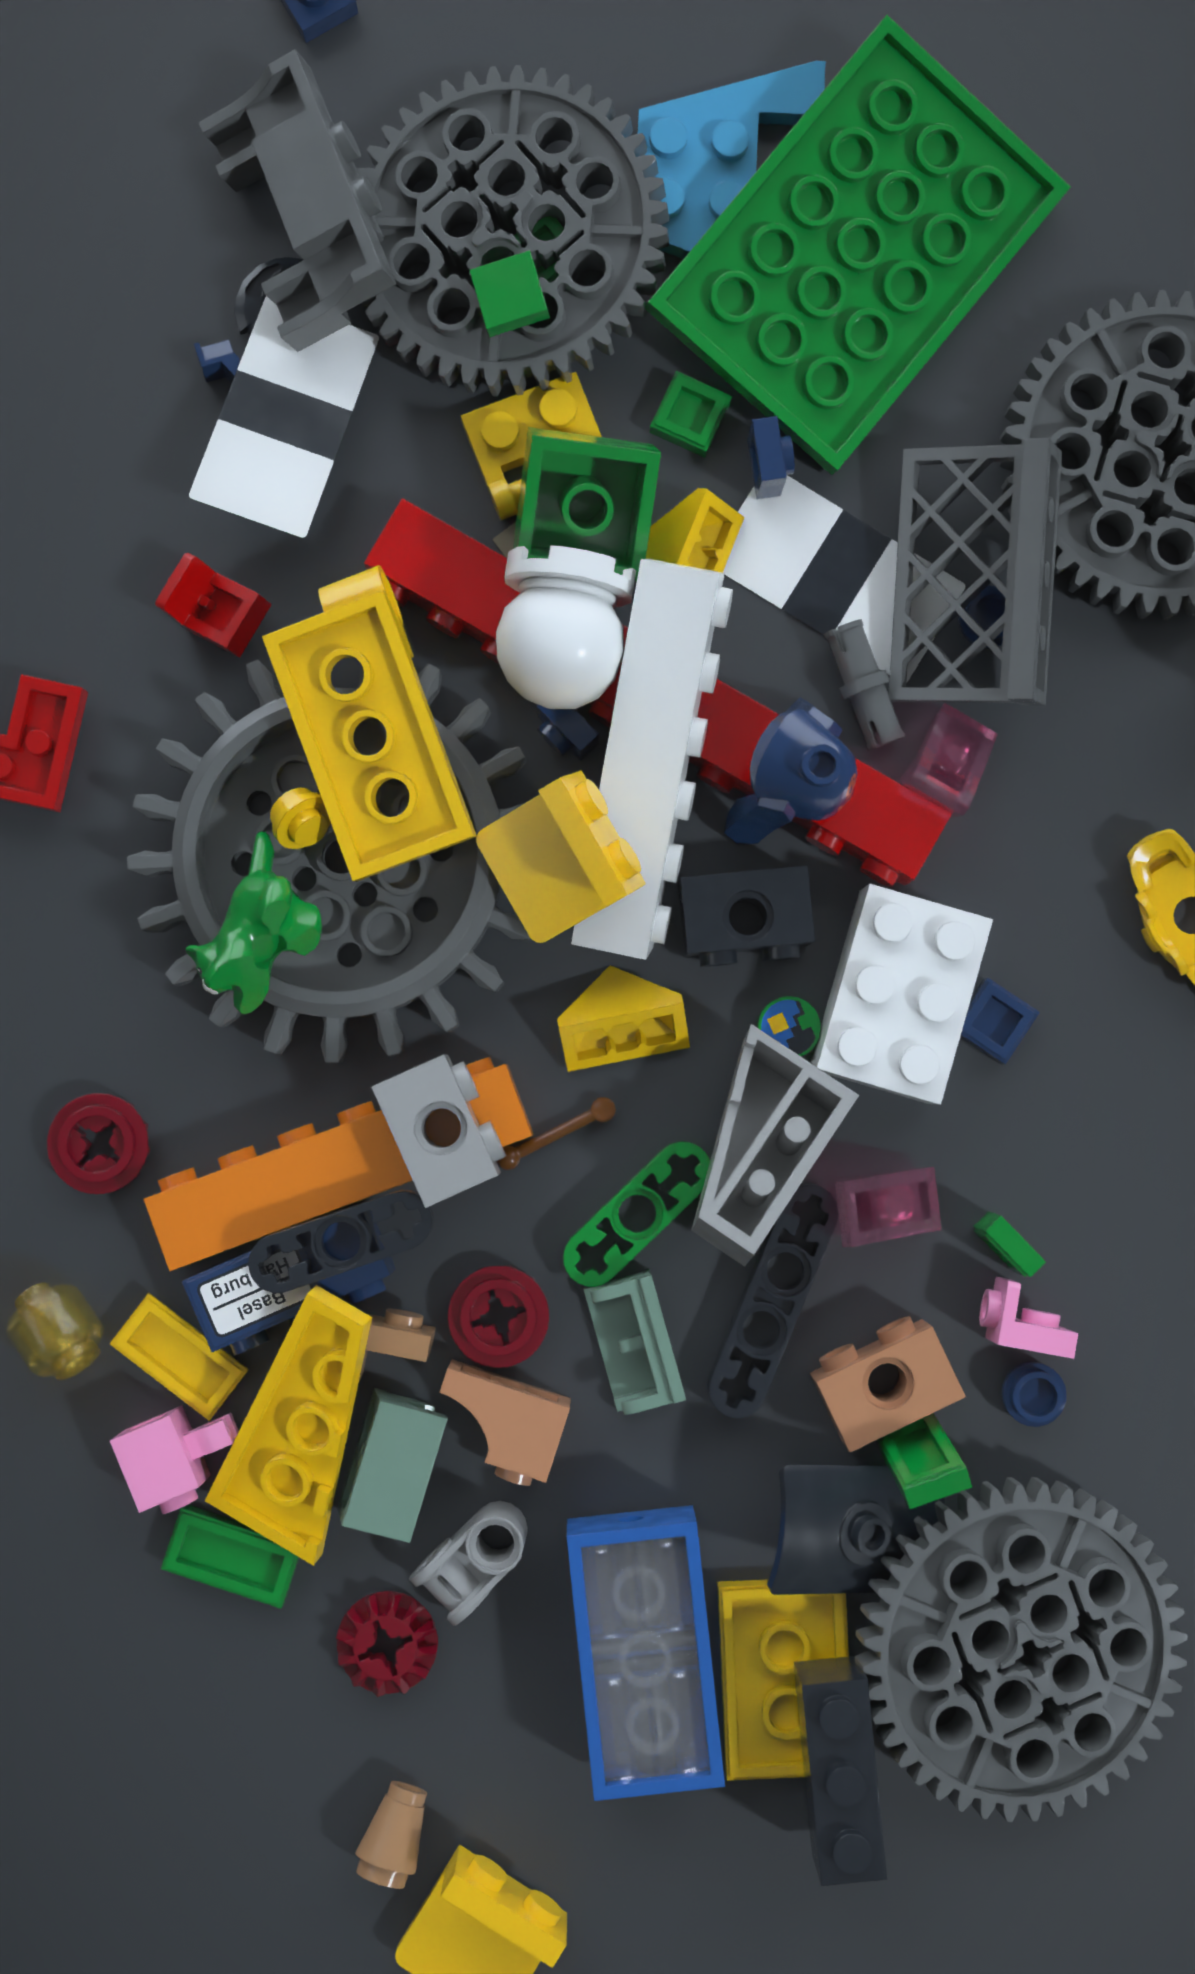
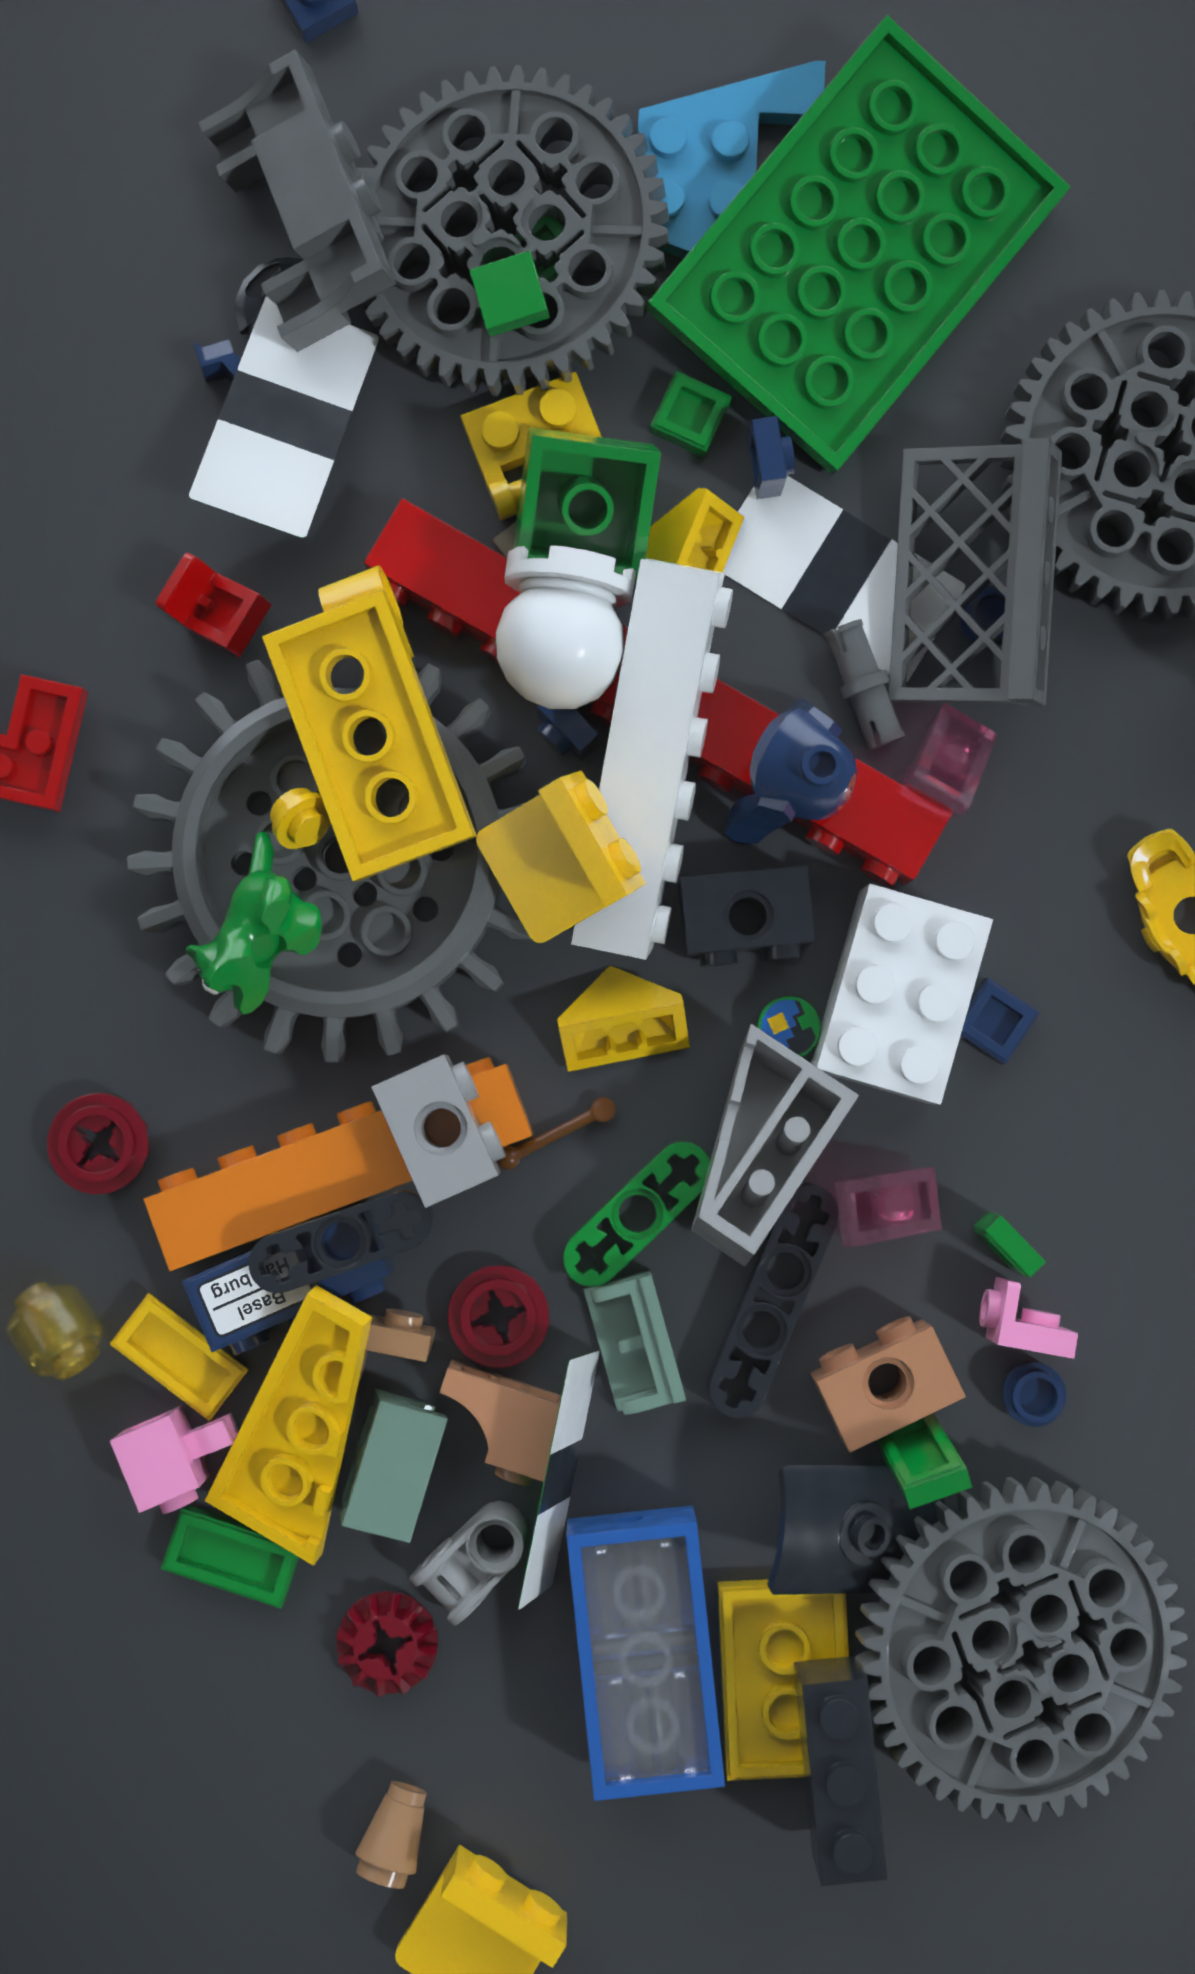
none -> white sticker [518,1350,600,1610]

